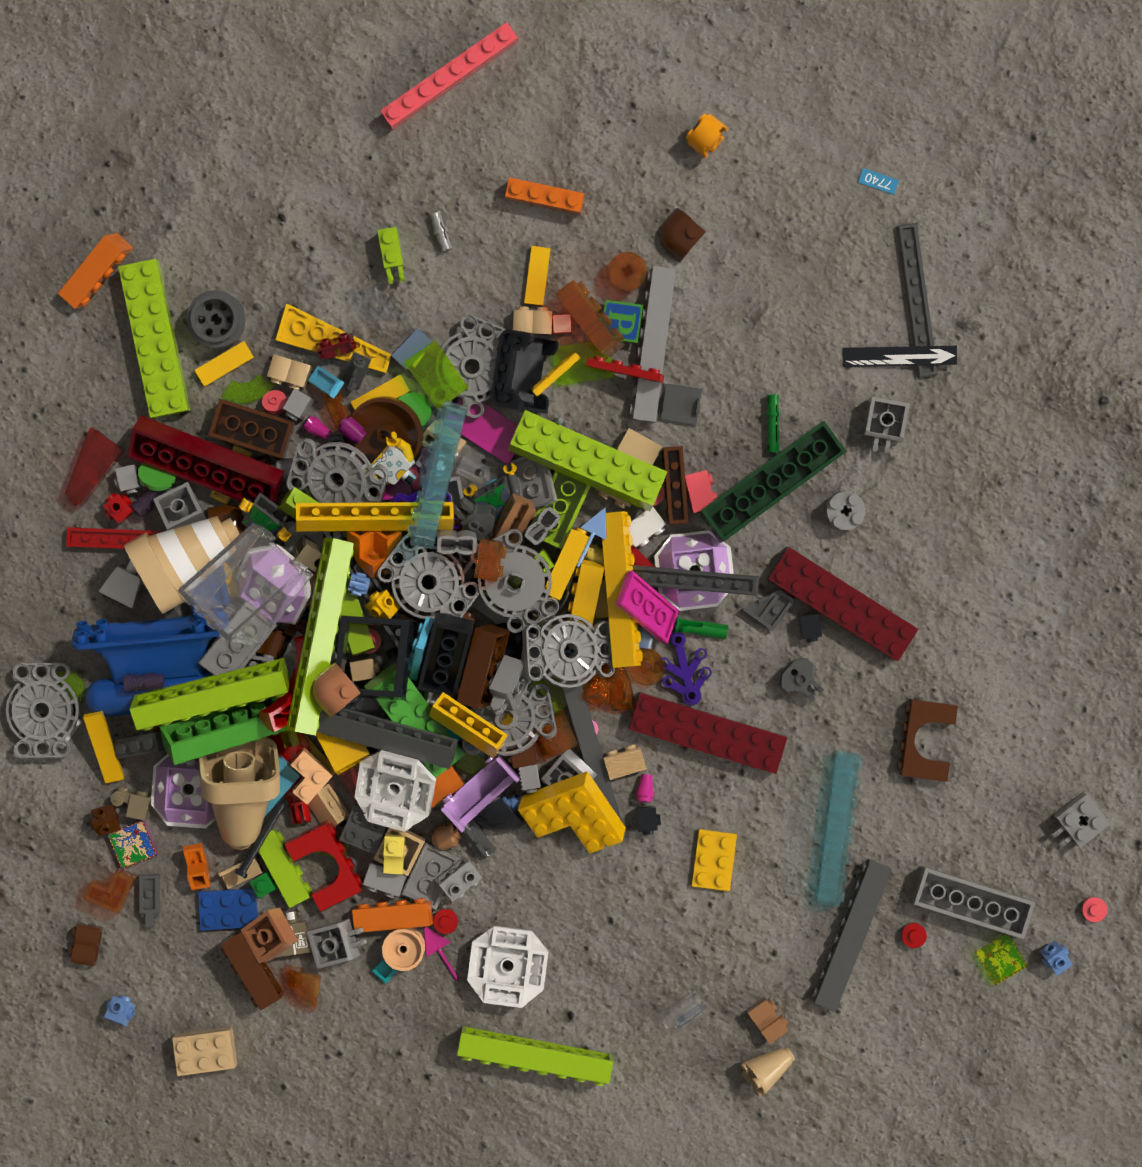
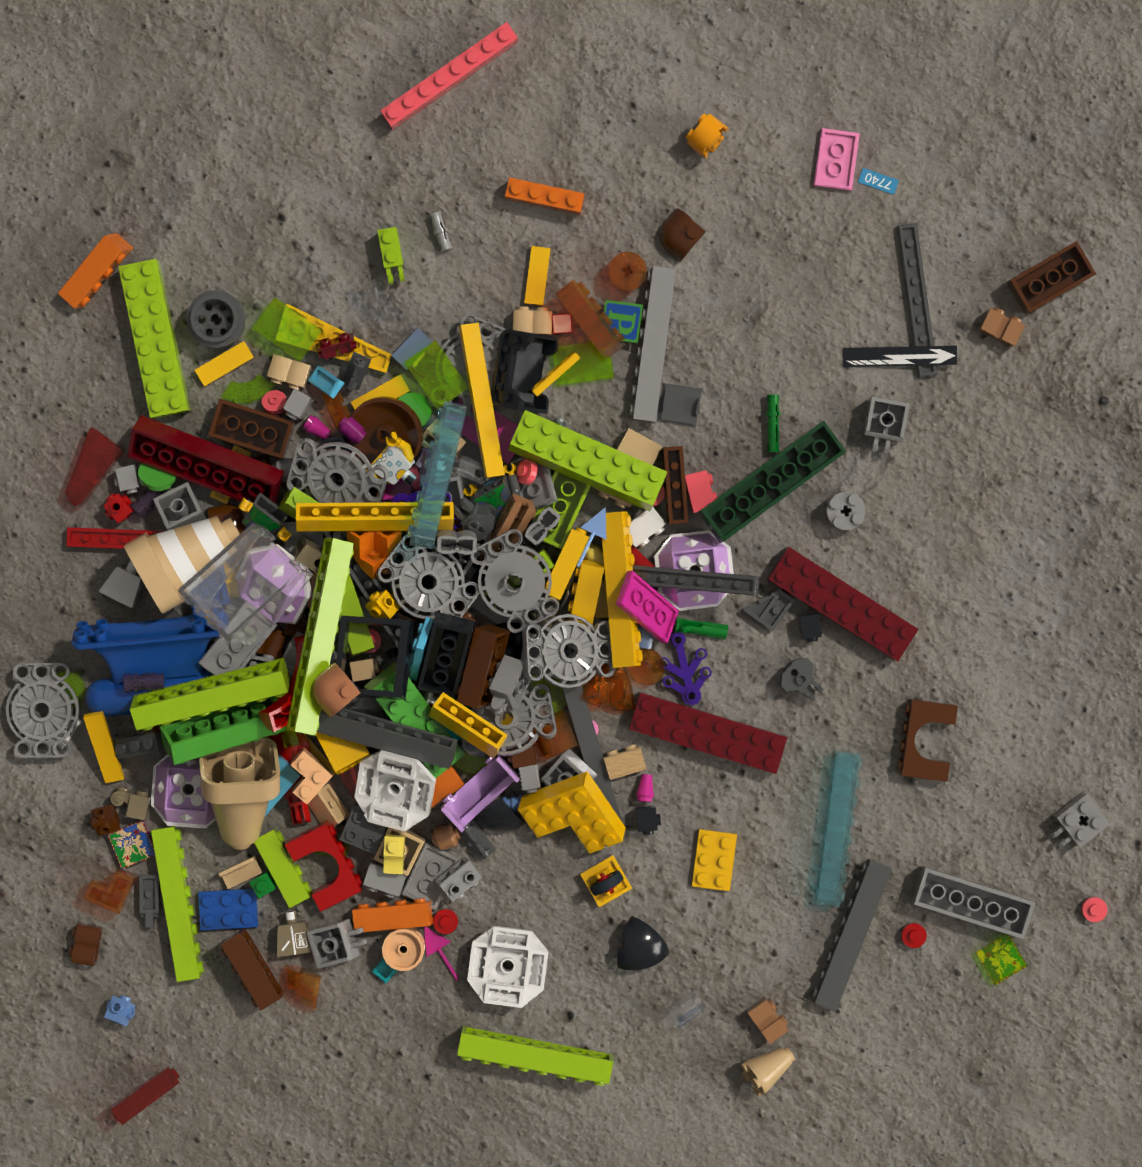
tan brick [172,1026,237,1076] -> none
orange brick [183,843,210,890] -> none
black bar [234,801,285,879] -> none
nougat brick [241,908,298,963] -> none
medium blue gear [347,572,370,596] -> none
clear orange brick [474,538,507,582] -> none
red plate [586,356,665,384] -> none
medium blue brick [1039,941,1073,976] -> none
none -> clear red slope [109,1067,180,1125]
none -> lime brick [151,826,204,982]
none -> clear neon green tile [252,297,322,362]
none -> yellow tile [459,323,505,478]
none -> coral wheel [516,459,537,485]
none -> yellow plate [580,855,632,907]
none -> black brick [617,916,670,970]
none -> bright pink tile [813,128,860,191]
none -> medium nougat brick [978,307,1025,347]
none -> reddish brown brick [1007,241,1096,315]

